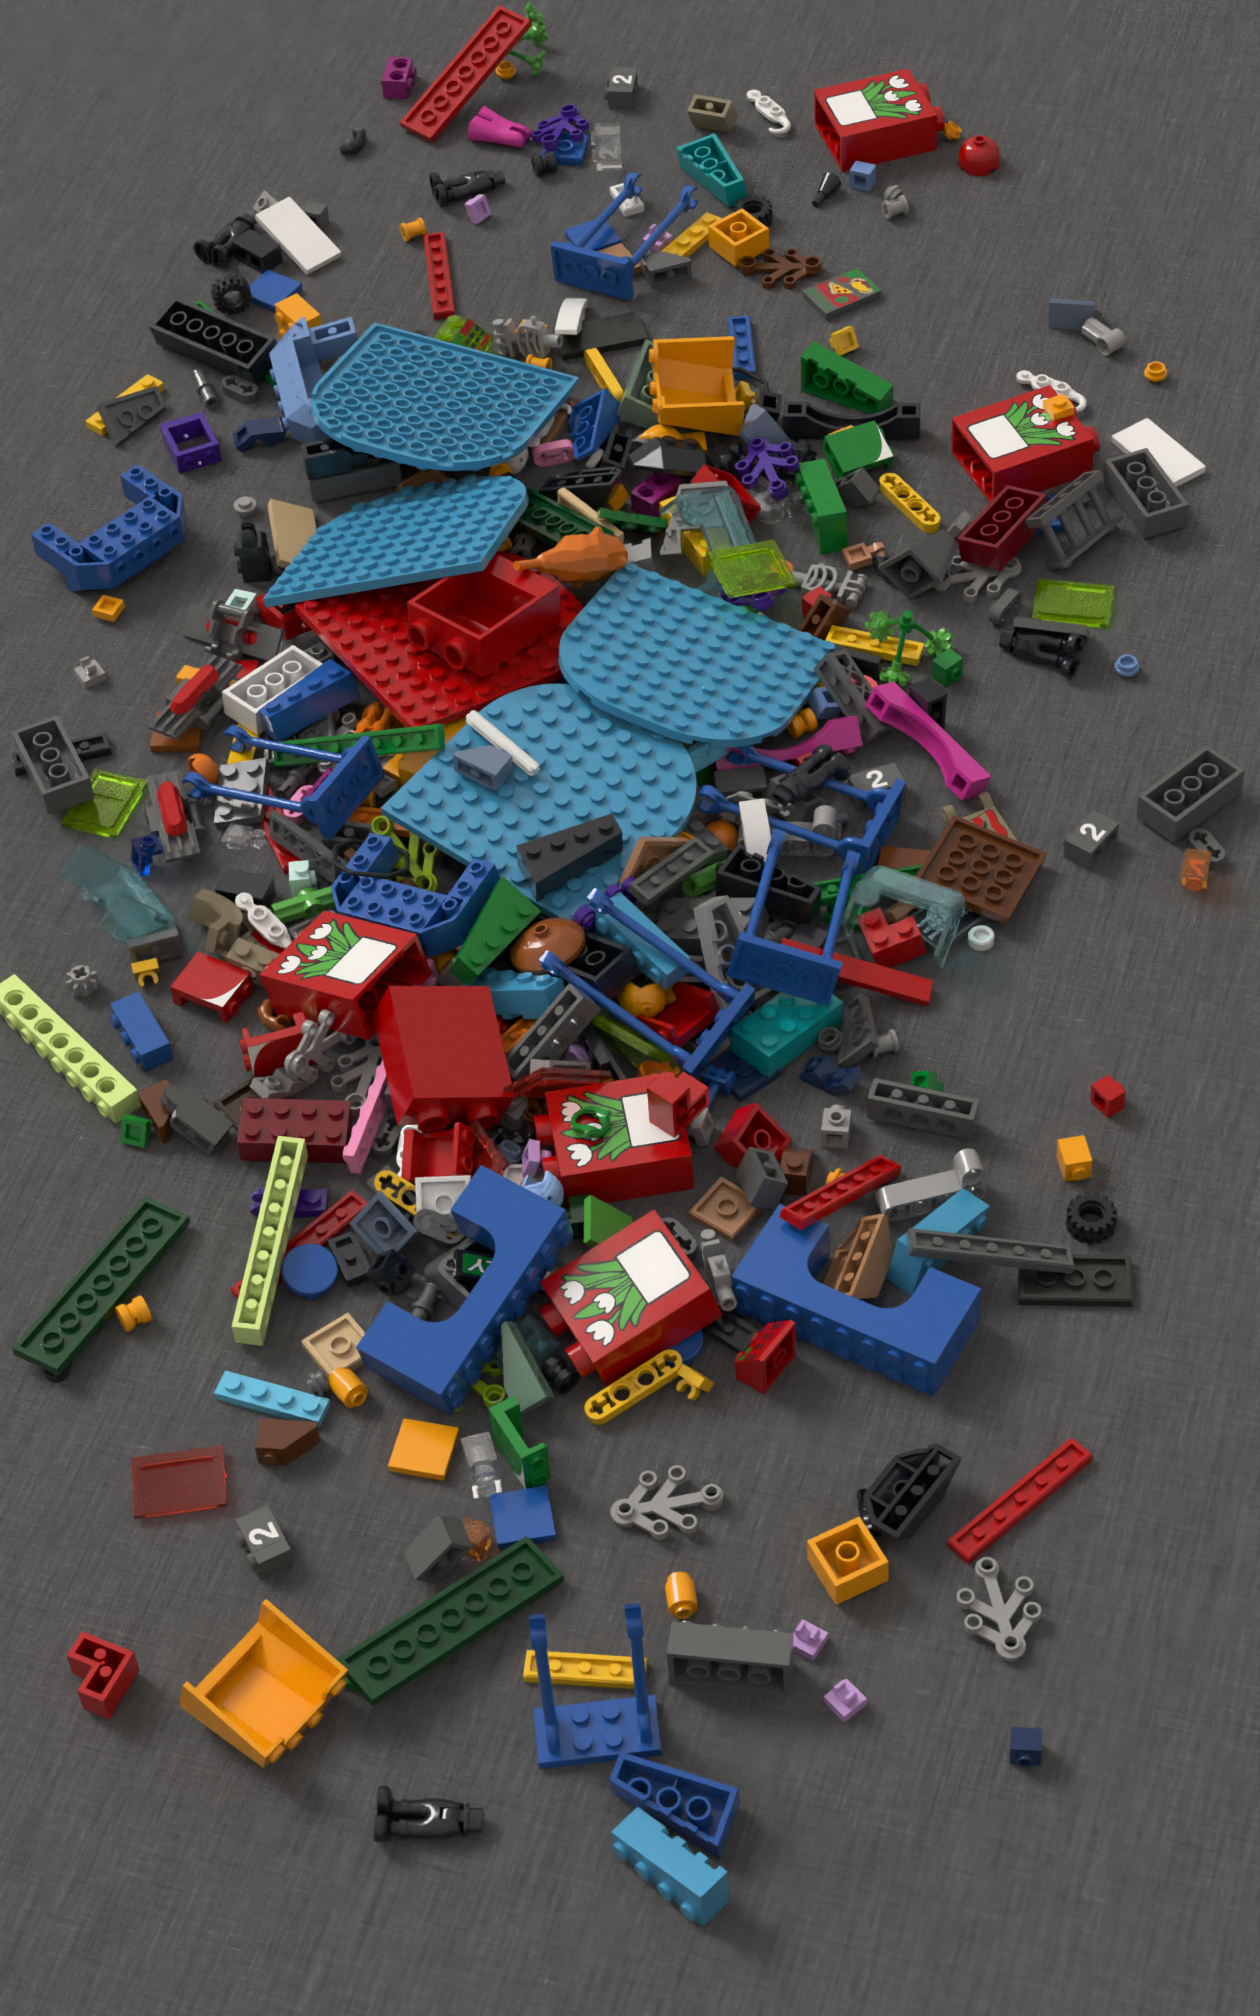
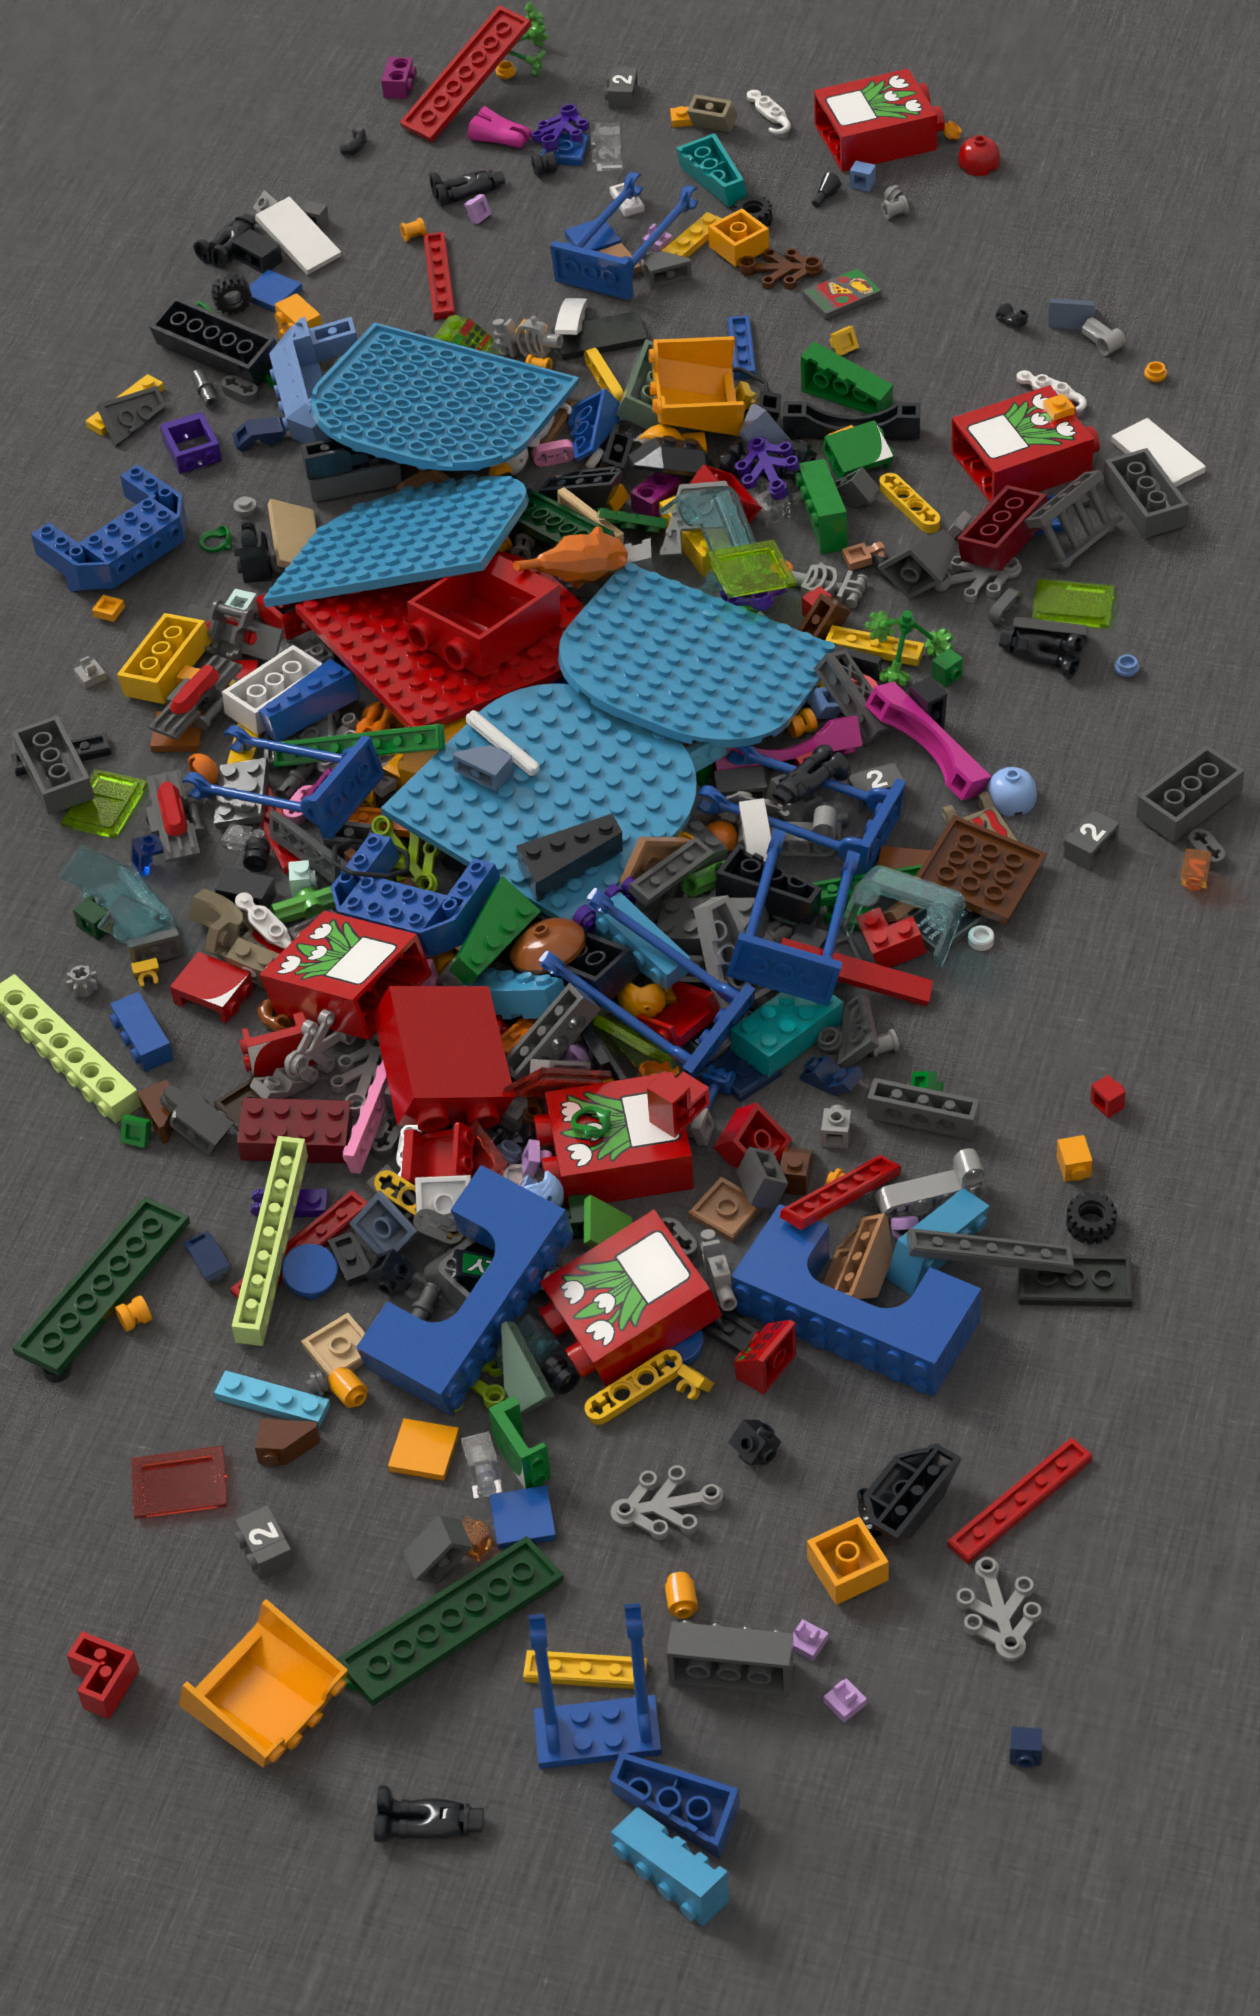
none -> dark green brick [73,895,114,941]
none -> yellow brick [117,613,211,704]
none -> dark blue slope [183,1231,232,1282]
none -> green piece [199,525,232,553]
none -> black wheel [243,837,271,872]
none -> light orange plate [670,106,693,128]
none -> black brick [728,1420,782,1465]
none -> lavender tile [891,1216,919,1240]
none -> light blue cylinder [987,767,1037,816]
none -> black piece [995,303,1029,327]

